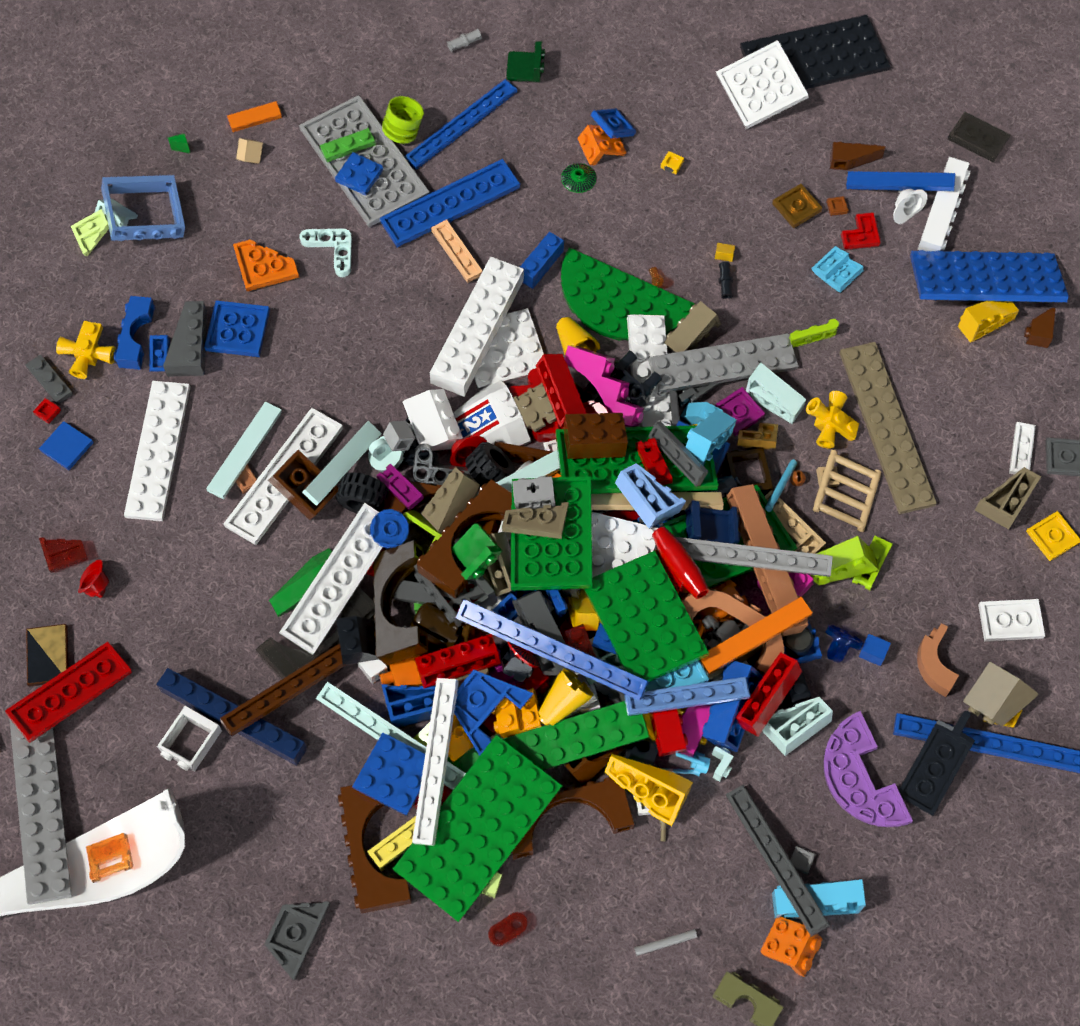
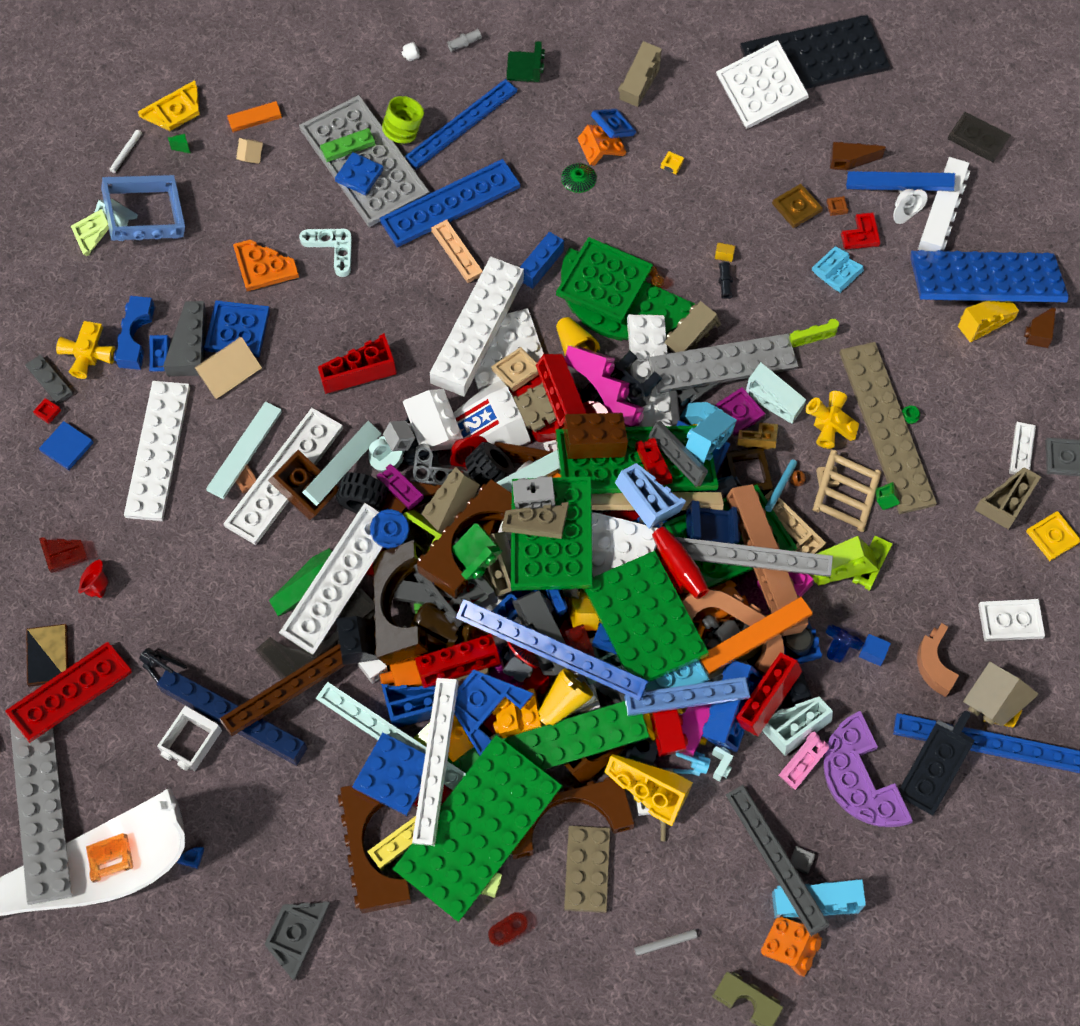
none -> white bar [109,130,142,173]
none -> yellow wing [138,80,200,131]
none -> black plant [139,648,187,683]
none -> blue tile [177,847,204,869]
none -> tan tile [195,337,262,399]
none -> red wedge [318,333,396,394]
none -> white piece [402,42,420,61]
none -> tan tile [491,347,539,392]
none -> green plate [556,237,653,324]
none -> dark tan plate [564,826,610,913]
none -> dark tan wedge [618,41,662,107]
none -> bright pink plate [778,732,829,790]
none -> green slope [876,482,900,510]
none -> green plate [902,406,920,424]

